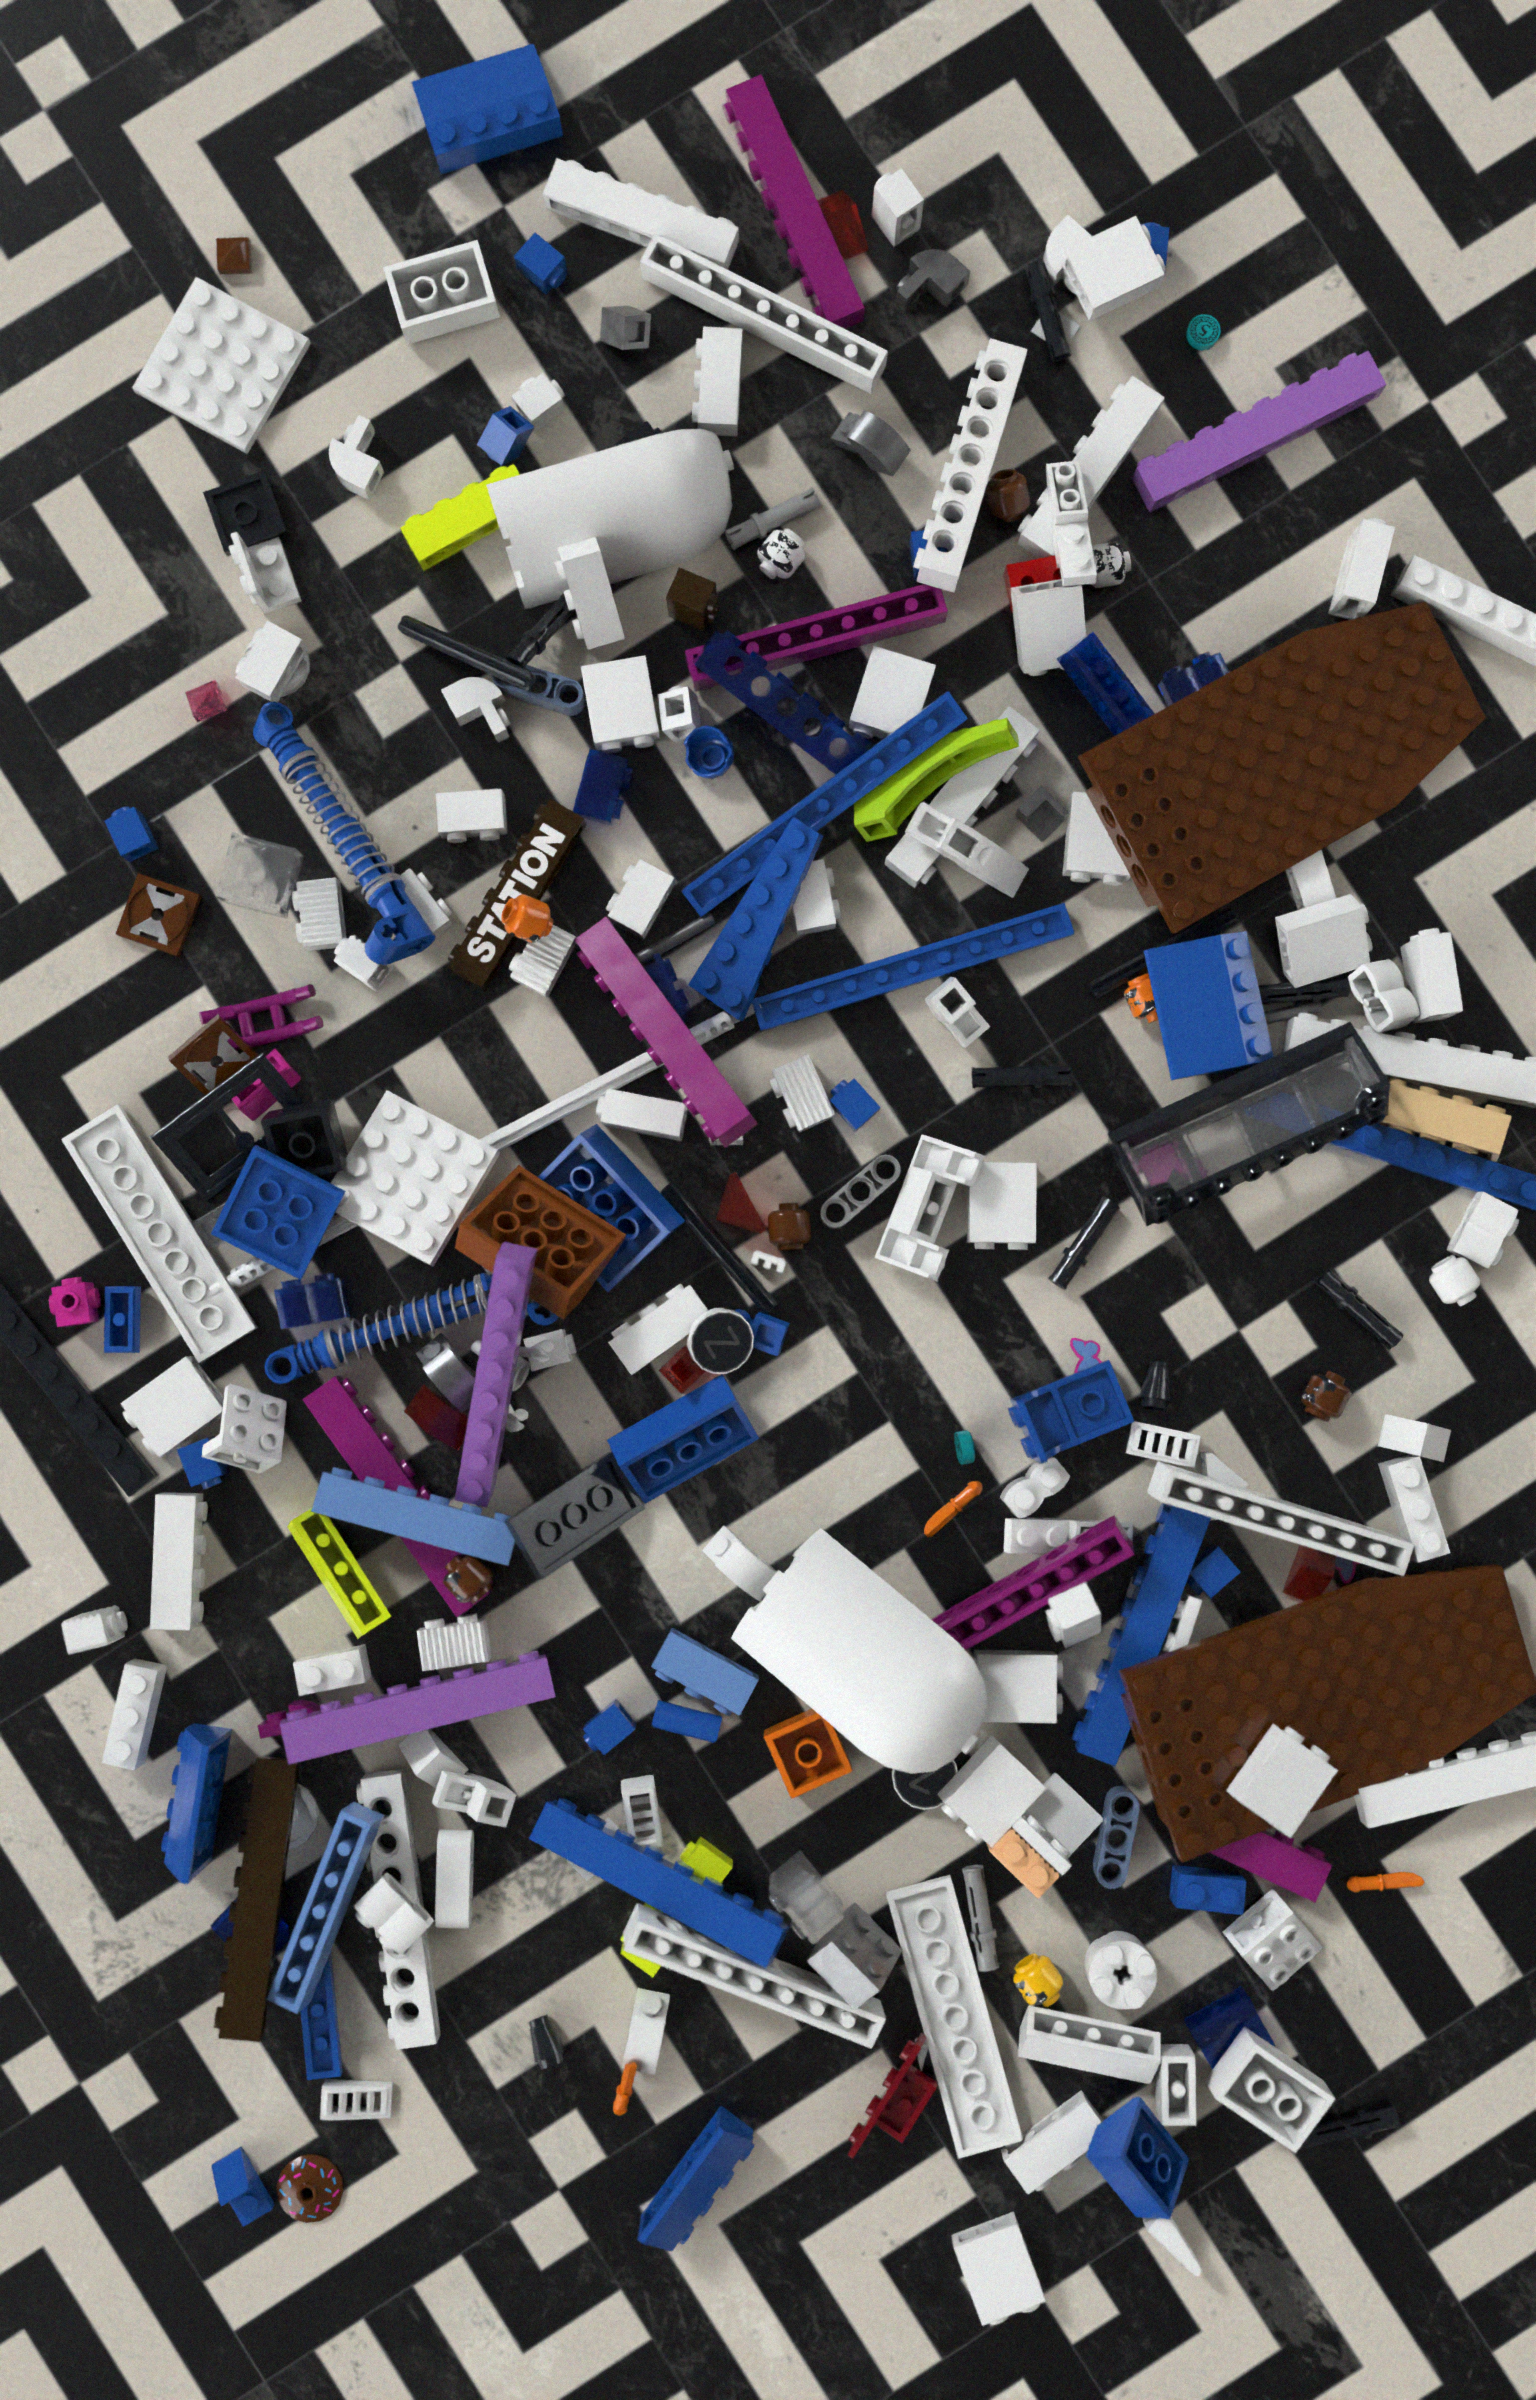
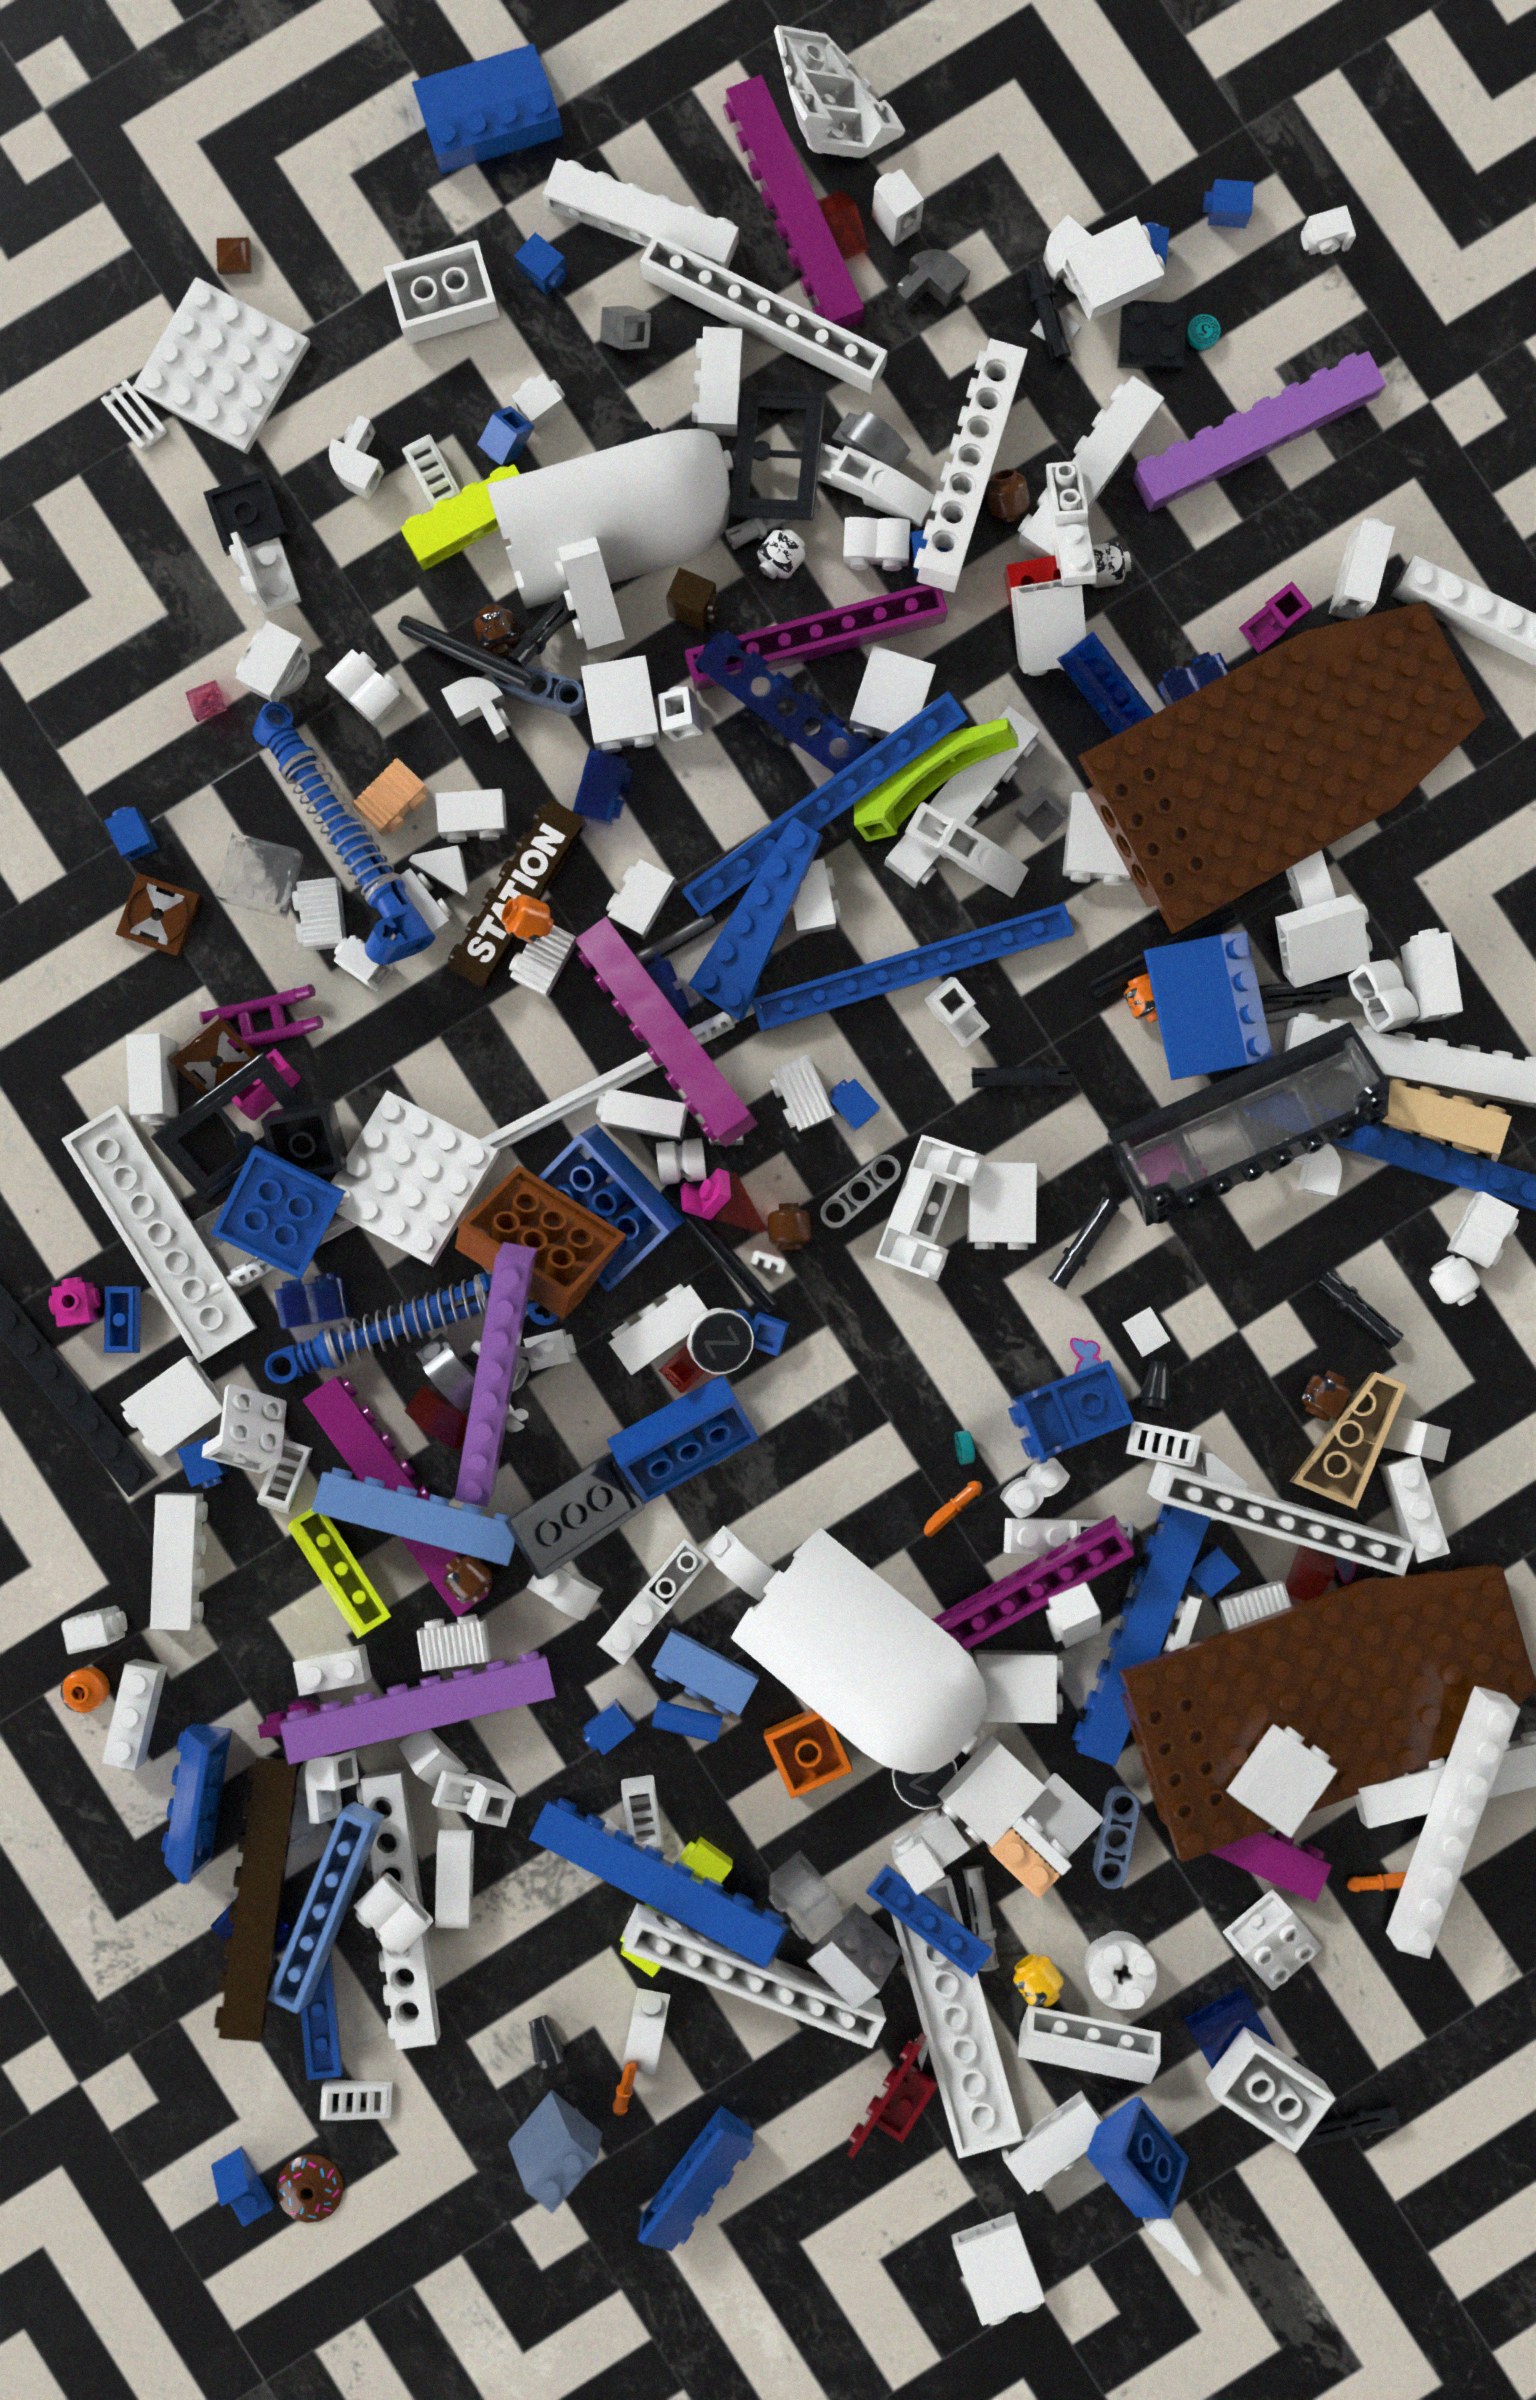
blue hair [684,725,734,779] -> none
white brick [1155,2044,1196,2126] -> none
blue brick [1169,1865,1246,1915] -> none
none -> orange head [60,1667,110,1713]
none -> white tile [101,379,168,452]
none -> white brick [126,1033,179,1126]
none -> white slope [257,1439,313,1514]
none -> white brick [296,1749,359,1824]
none -> white brick [325,649,402,727]
none -> light nougat brick [352,758,429,837]
none -> white slope [402,434,461,509]
none -> white slope [409,845,471,901]
none -> reddish brown head [473,605,520,657]
none -> sand blue slope [508,2089,602,2214]
none -> white brick [526,1567,603,1621]
none -> white slope [597,1539,710,1666]
none -> white wheel [656,1138,707,1185]
none -> dark pink bracket [680,1168,731,1220]
none -> black door [729,390,826,521]
none -> white wedge [774,25,906,158]
none -> white slope [818,442,935,527]
none -> white brick [843,517,910,571]
none -> blue plate [866,1863,993,1978]
none -> white brick [891,1810,970,1895]
none -> black plate [1117,300,1187,372]
none -> white sticker [1122,1307,1171,1357]
none -> blue brick [1203,179,1254,228]
none -> white brick [1216,1580,1291,1631]
none -> magenta brick [1239,581,1313,654]
none -> white brick [1274,1138,1342,1198]
none -> tan wedge [1289,1372,1407,1509]
none -> white brick [1301,205,1356,255]
none -> white brick [1386,1685,1520,1959]

